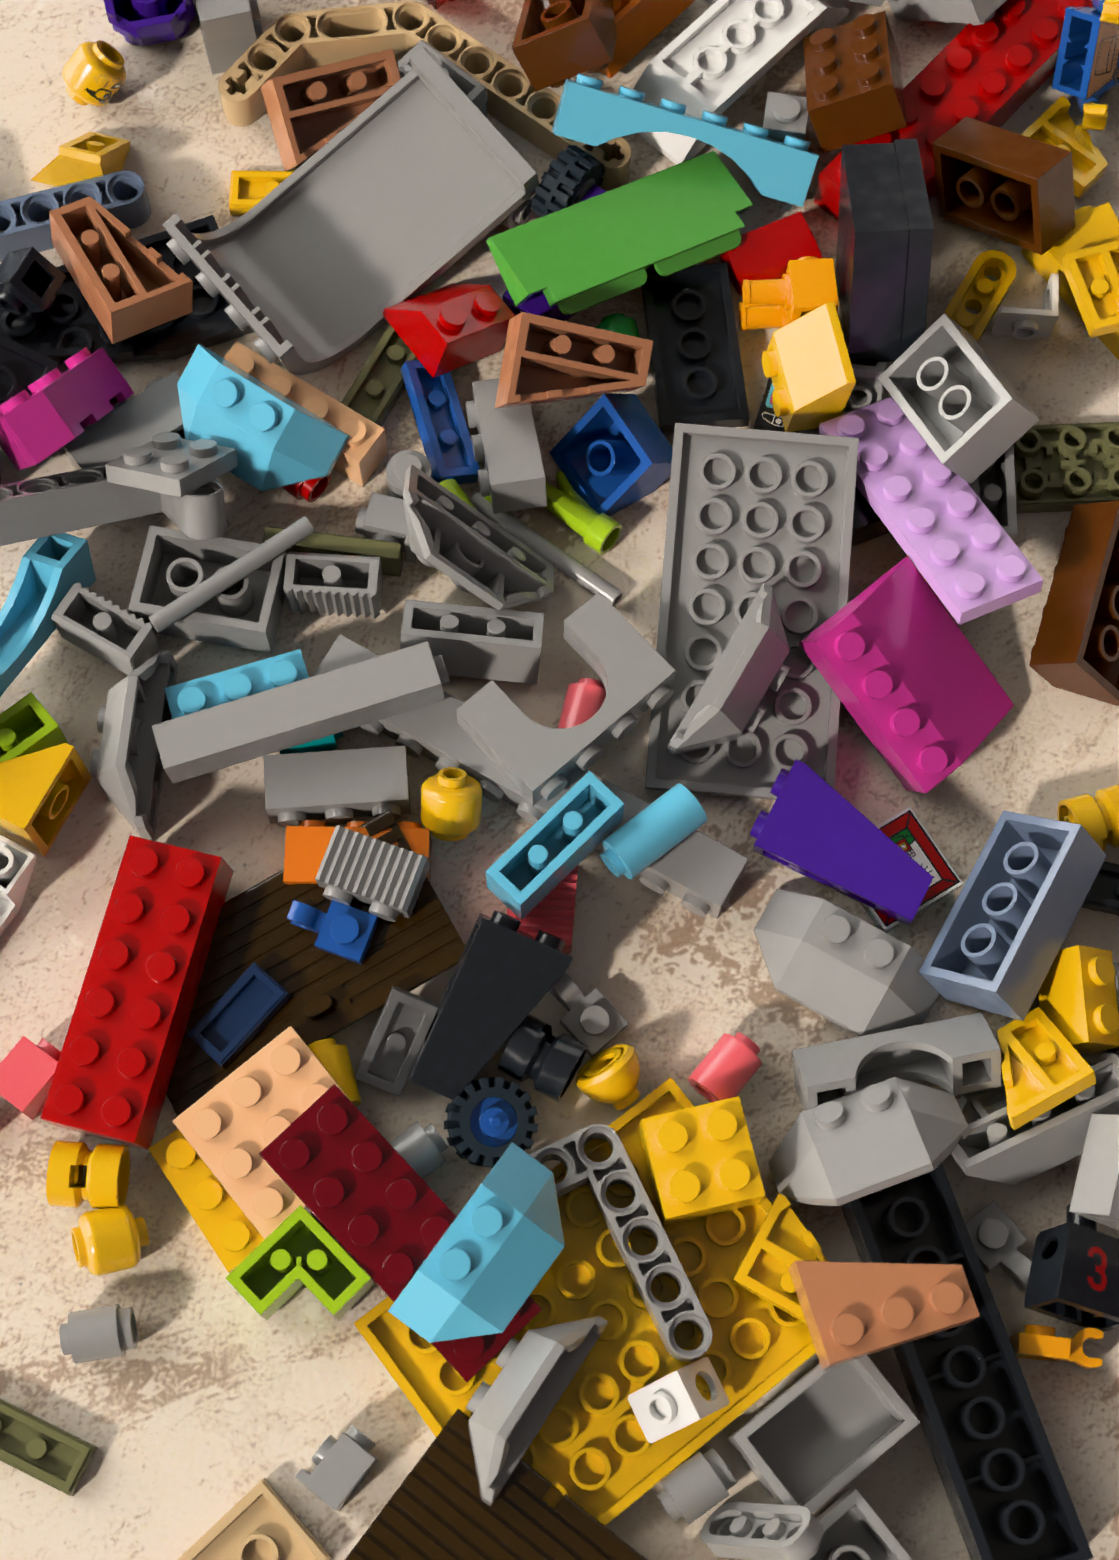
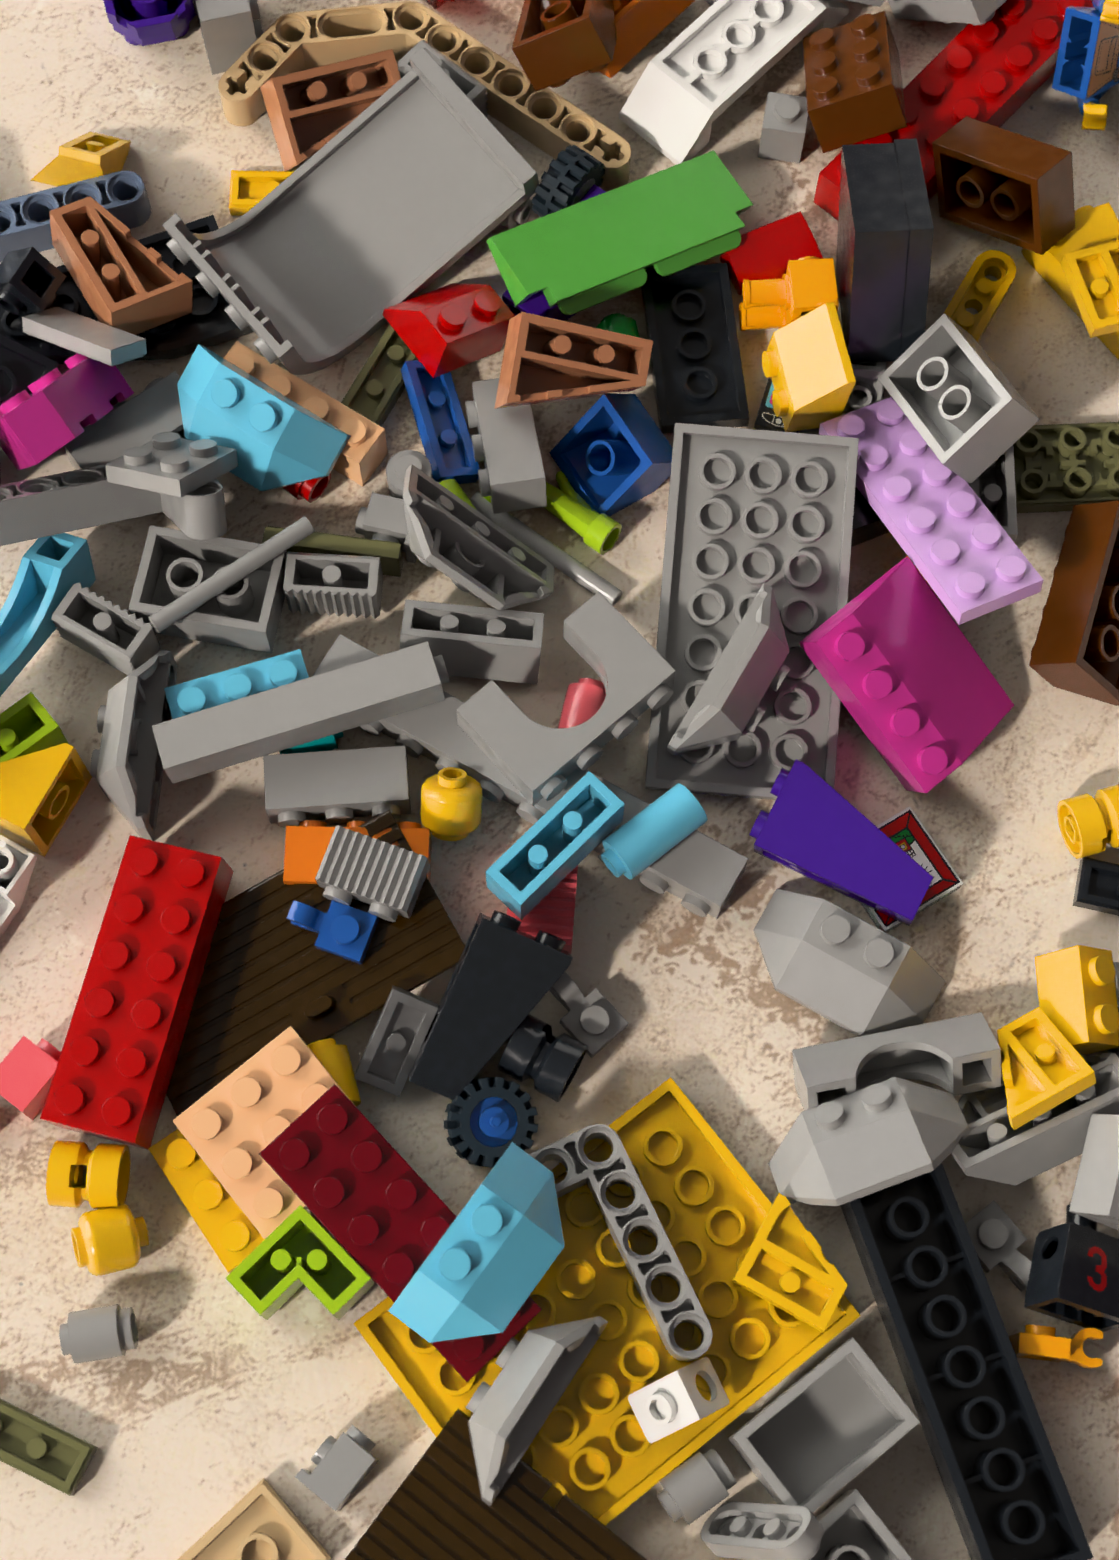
yellow head [62,40,126,107] -> none
dark blue tile [187,962,292,1069] -> none
light grey brick [389,1121,449,1179] -> none
medium azure arch [552,73,819,207] -> none
yellow brick [576,1044,641,1110] -> none
yellow brick [639,1096,765,1226] -> none
coral brick [687,1032,762,1103] -> none
nougat wedge [788,1261,980,1370] -> none
sand blue brick [919,811,1107,1021] -> none
white bracket [991,273,1059,340] -> none
yellow wing [1021,95,1108,198] -> none
none -> light grey tile [22,306,147,366]

